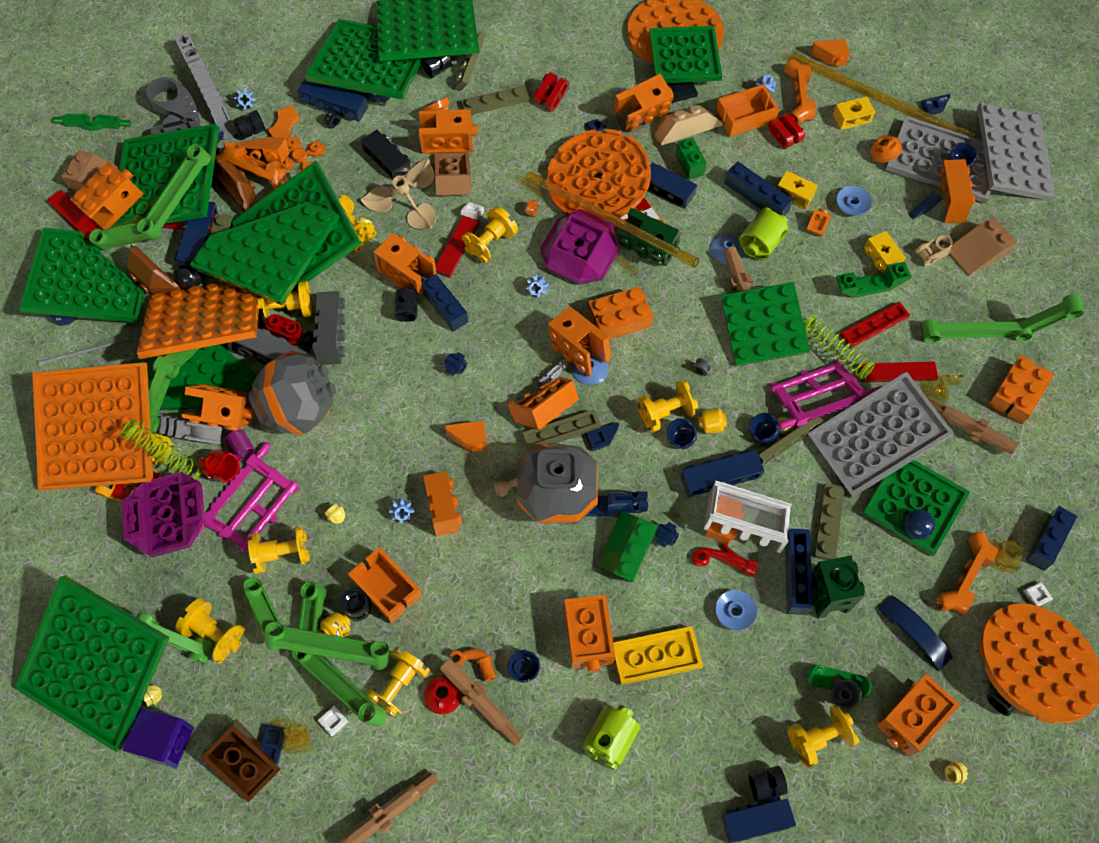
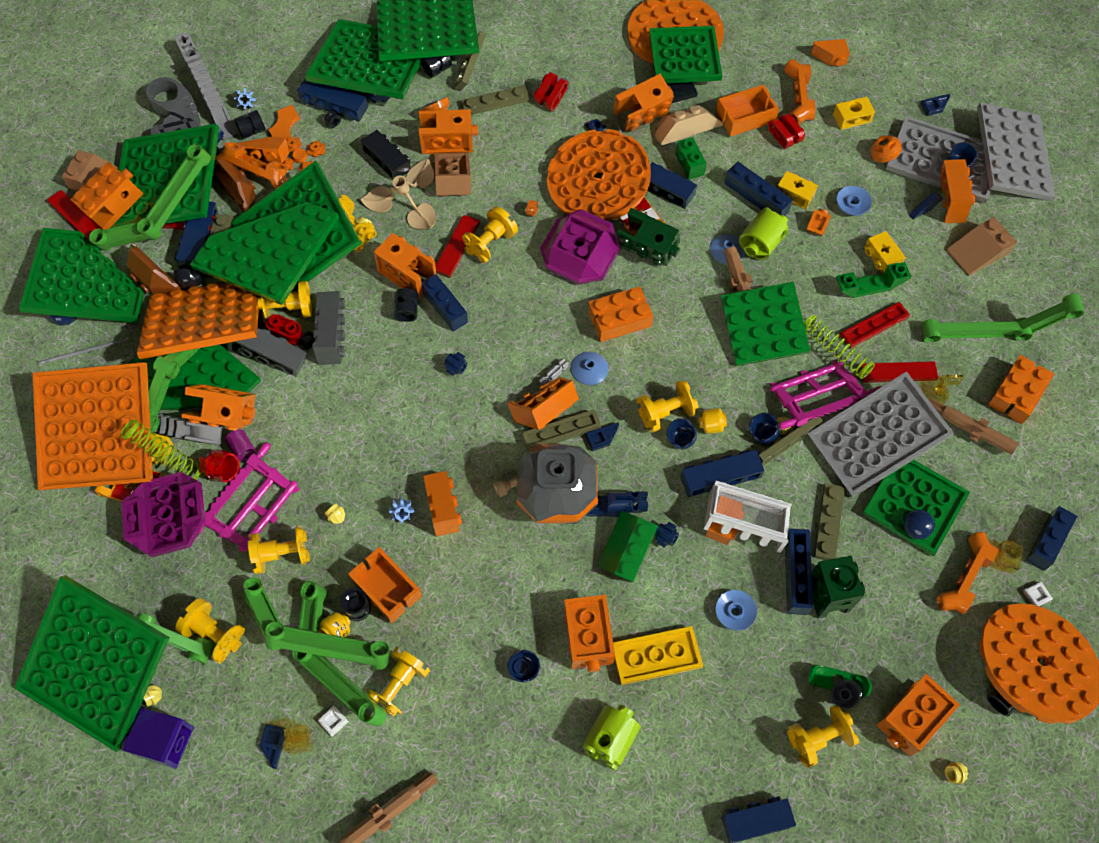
green piece [53,113,131,131] -> none
reddish brown slope [200,719,281,802] -> none
dark grey rock [248,351,336,435] -> none
red piece [424,675,462,715] -> none
medium nougat piece [440,658,523,746] -> none
orange slope [445,421,487,453] -> none
orange piece [450,648,497,682] -> none
white tile [461,202,484,220] -> none
clear yellow piece [526,171,699,268] -> none
light blue gear [526,274,549,298] -> none
orange torso [548,306,611,377] -> none
dark grey bush [692,358,711,376] -> none
red plant [692,543,759,578] -> none
black wheel [748,765,788,802] -> none
light blue gear [755,75,776,93] -> none
clear yellow piece [789,51,975,137] -> none
dark blue slope [877,595,953,671] -> none
tan piece [915,235,952,266] -> none

